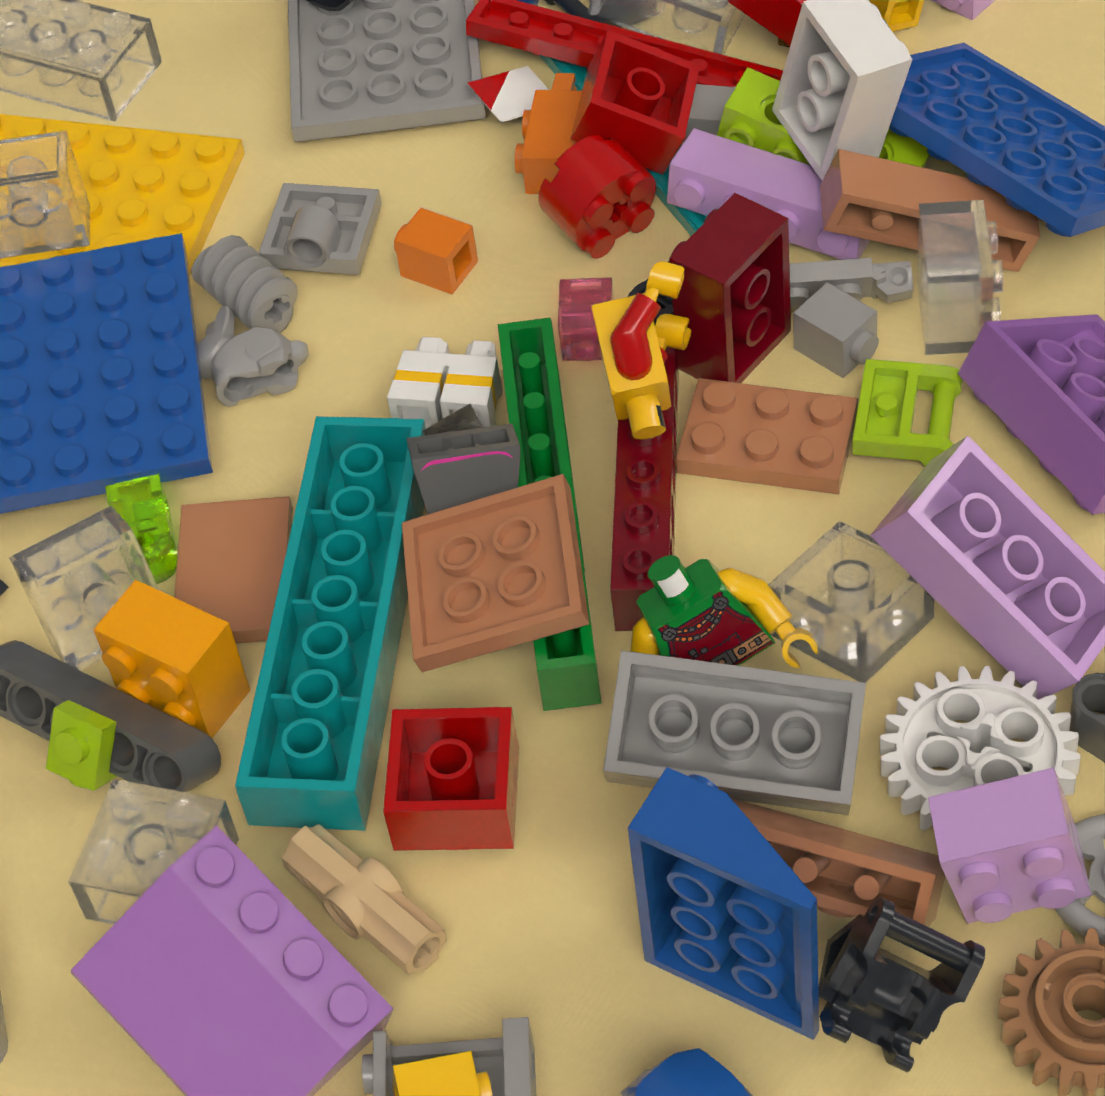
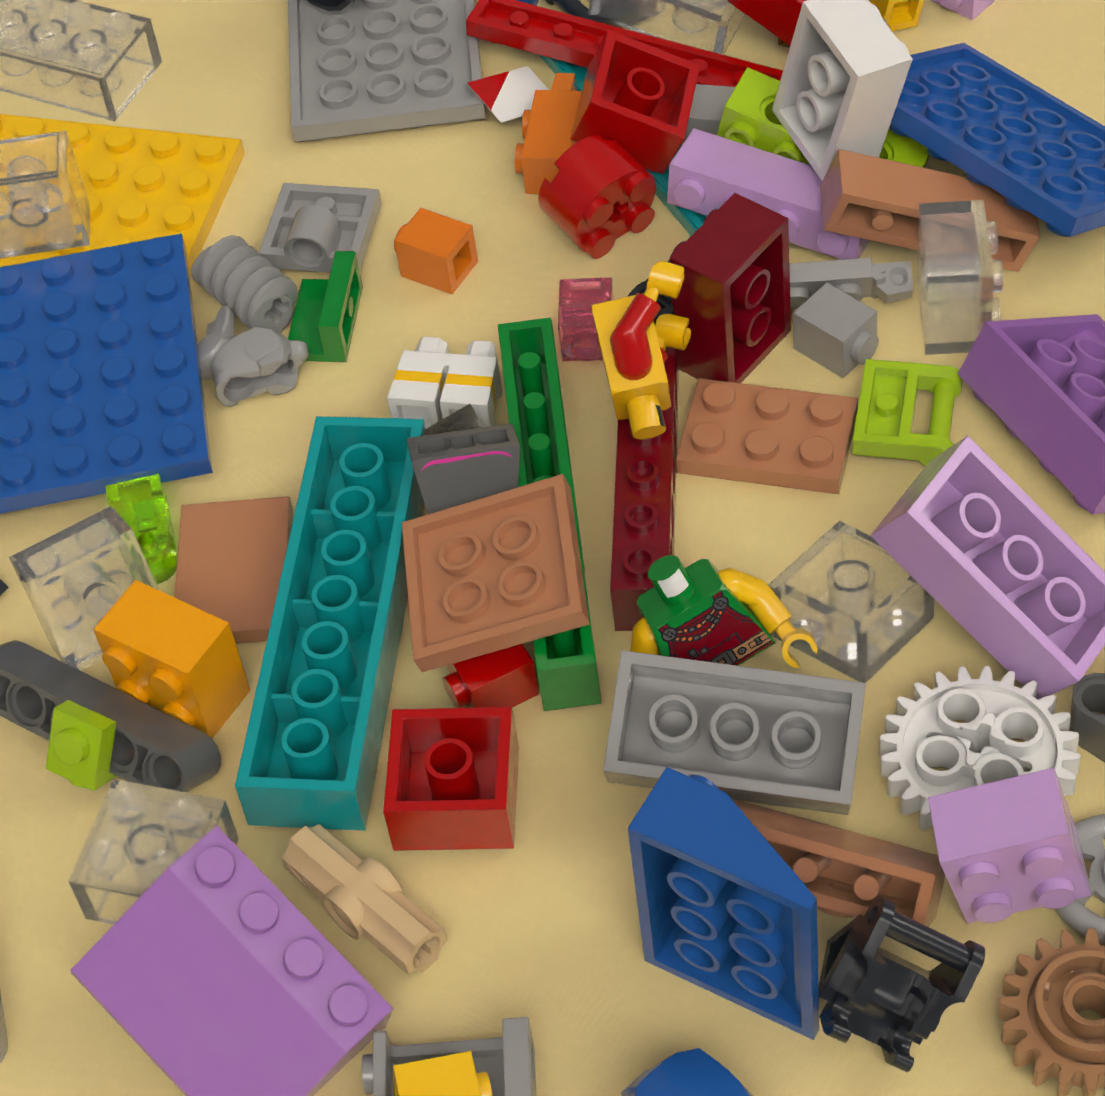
none -> green panel [288,251,363,362]
none -> red brick [442,644,539,708]

